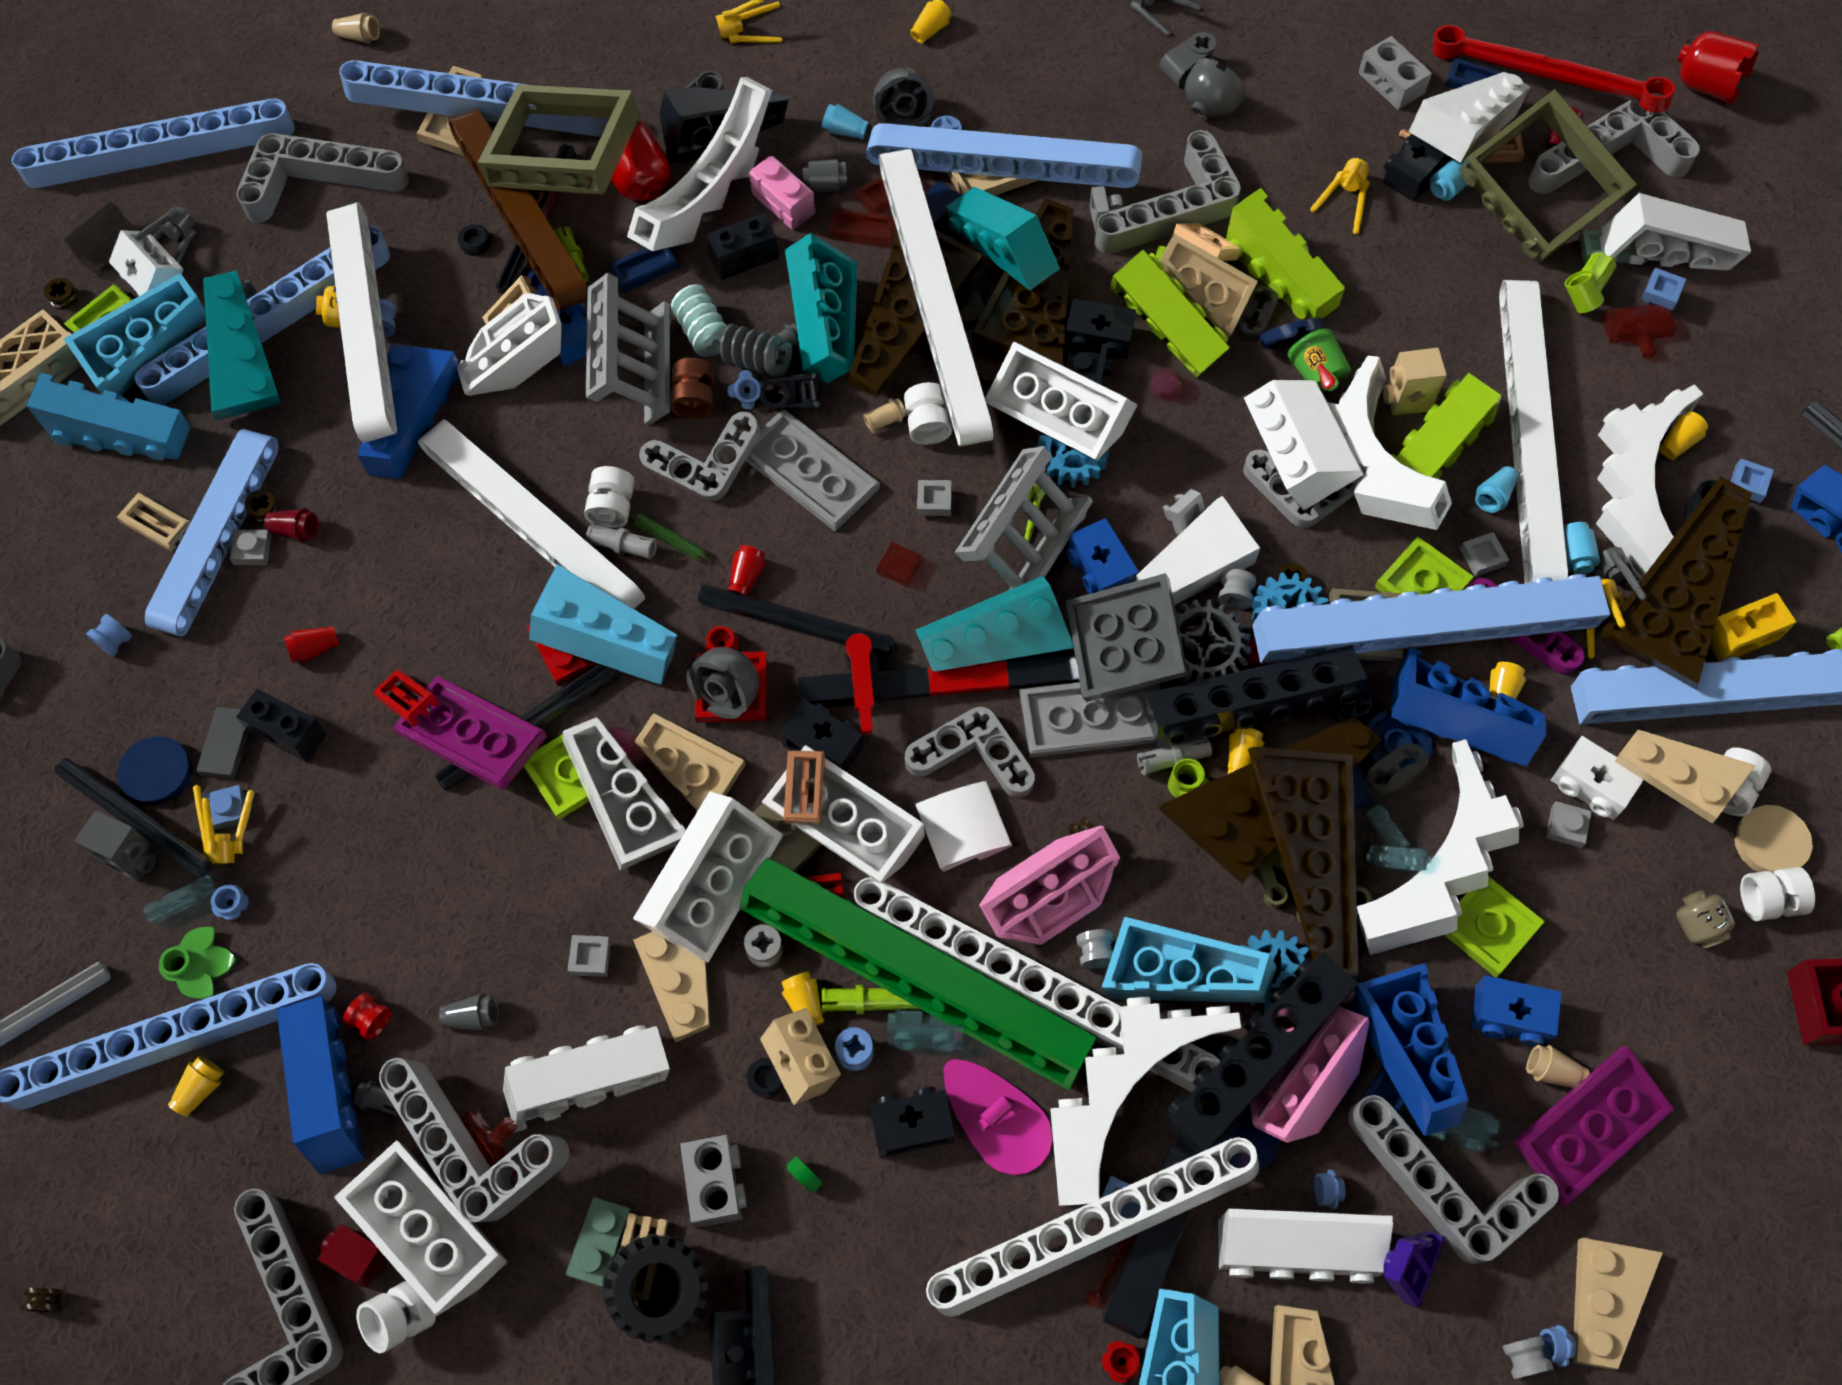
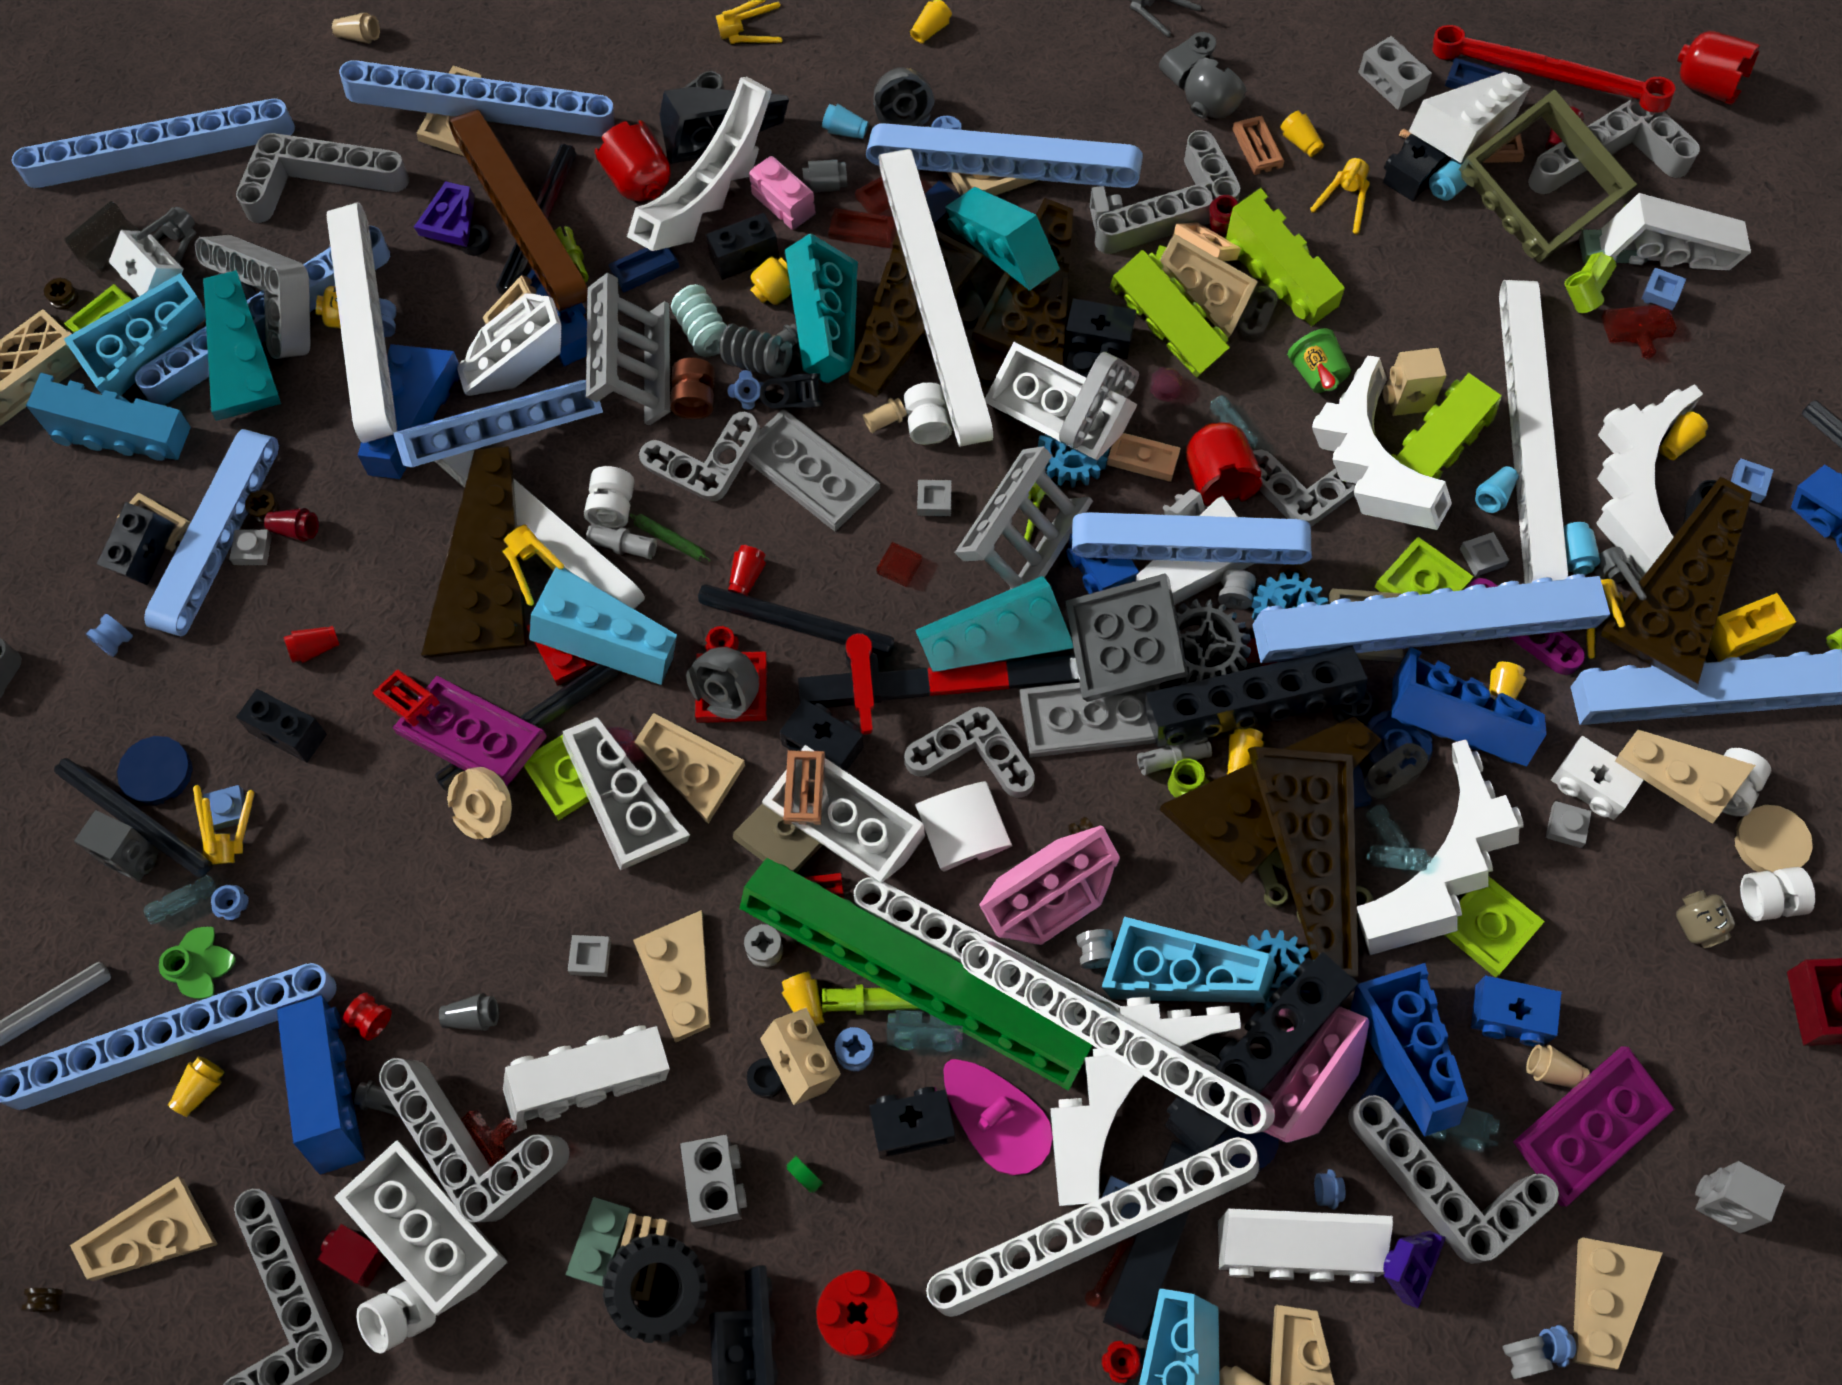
dark grey tile [196,706,249,780] -> none
olive window [477,84,640,195] -> none
white slope [633,792,783,963] -> none
white slope [1244,380,1364,510] -> none
dark blue tile [1259,318,1325,350] -> none
none -> tan wing [70,1177,218,1281]
none -> black brick [97,502,176,586]
none -> light grey beam [195,235,310,359]
none -> light blue brick [393,380,603,467]
none -> dark purple wing [414,181,475,247]
none -> dark brown wing [421,446,527,658]
none -> tan tile [447,767,512,839]
none -> yellow plant [503,524,564,606]
none -> yellow head [750,257,791,305]
none -> red brick [816,1270,899,1360]
none -> white beam [961,940,1275,1134]
none -> light grey beam [1059,352,1139,449]
none -> light blue beam [1072,513,1312,565]
none -> light nougat plate [1107,433,1181,482]
none -> red cylinder [1186,422,1263,507]
none -> dark red cone [1209,195,1238,237]
none -> clear light blue axle [1210,395,1258,449]
none -> nougat tile [1232,116,1284,175]
none -> yellow cone [1280,110,1324,157]
none -> light grey brick [1695,1161,1785,1233]

